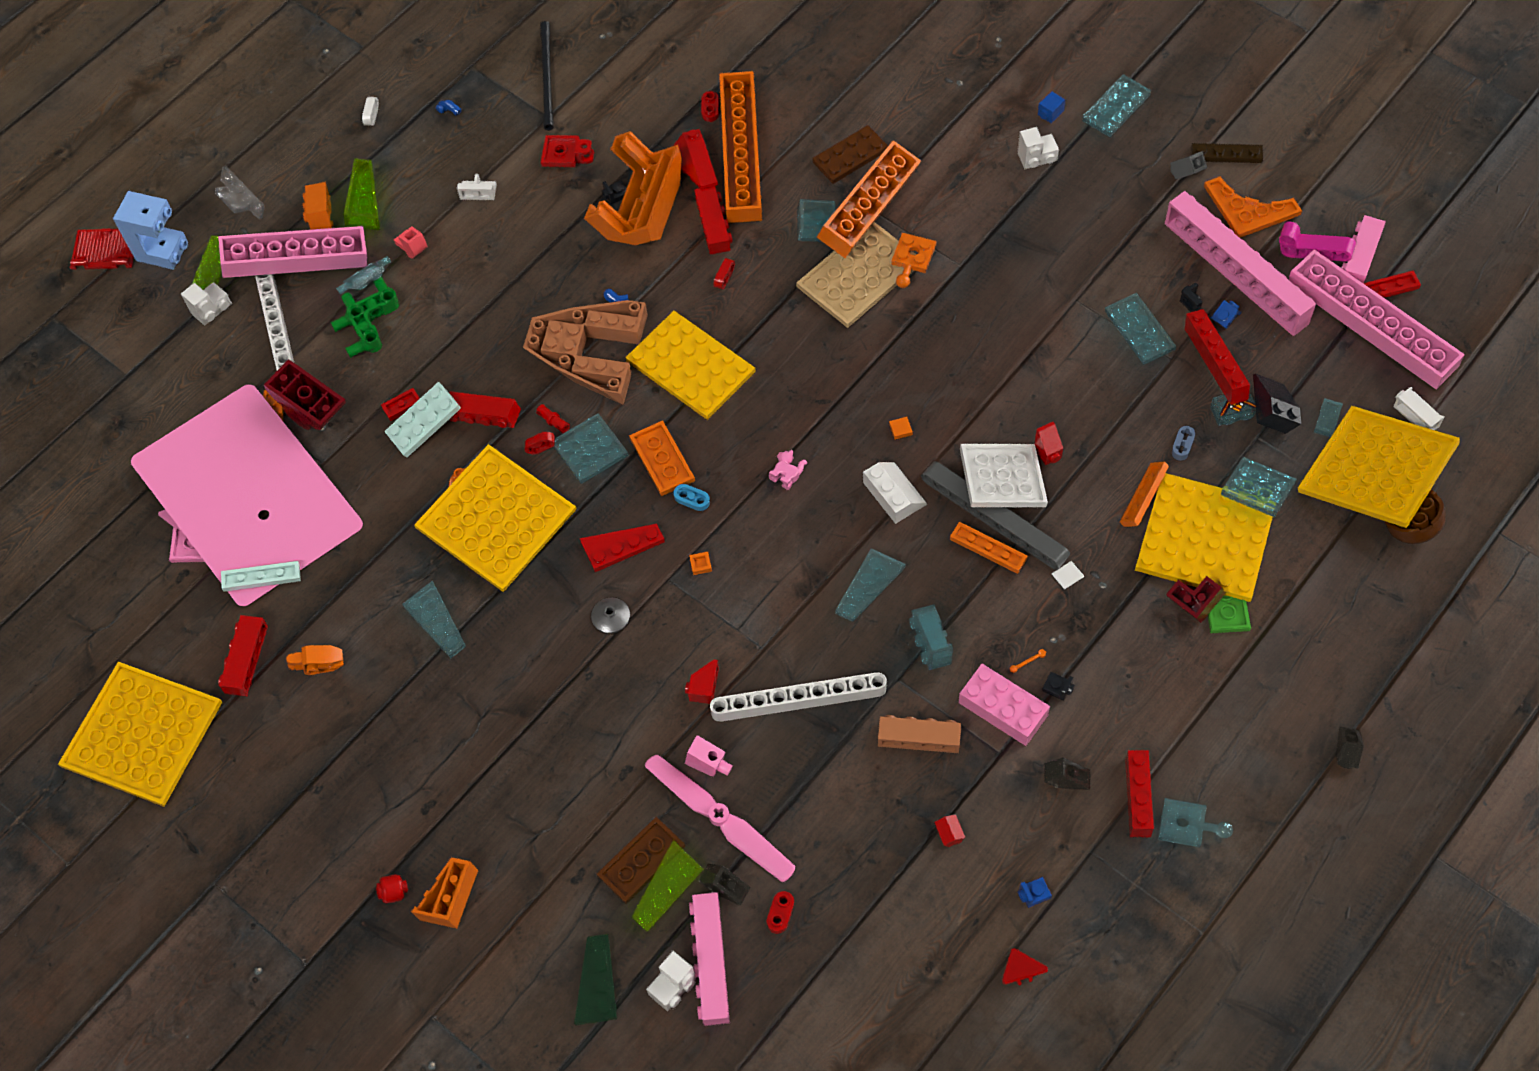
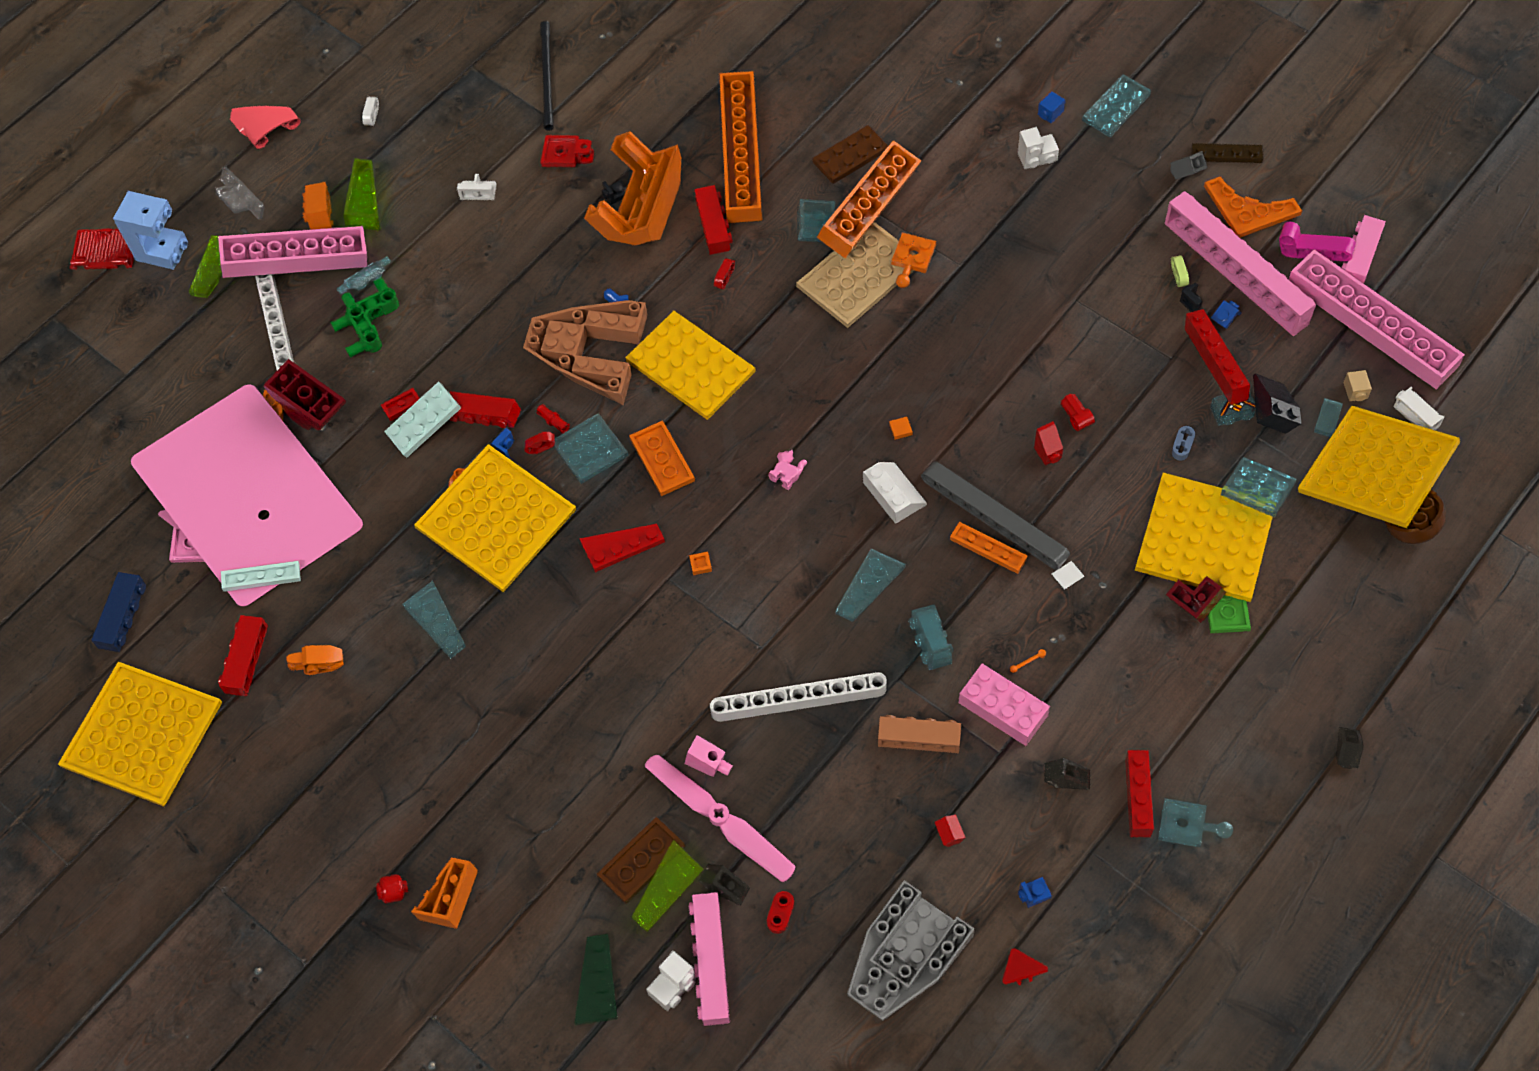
white brick [181,282,232,326] -> none
coral brick [394,226,427,259] -> none
blue arm [436,100,462,116] -> none
flat silver dish [591,598,630,634] -> none
red wedge [673,129,718,189] -> none
dark azure plate [674,484,710,511] -> none
red slope [685,660,719,704] -> none
red plate [701,91,719,122] -> none
white plate [960,444,1048,507] -> none
black bracket [1042,672,1075,701] -> none
clear light blue plate [1105,293,1176,365] -> none
orange plate [1120,461,1169,527] -> none
red plate [1363,270,1421,298] -> none
none -> dark blue brick [91,572,146,652]
none -> coral panel [230,106,300,149]
none -> blue bracket [491,428,514,459]
none -> light grey wedge [847,880,975,1021]
none -> red piece [1061,394,1095,431]
none -> yellowish green beam [1171,255,1189,287]
none -> tan brick [1343,370,1372,401]

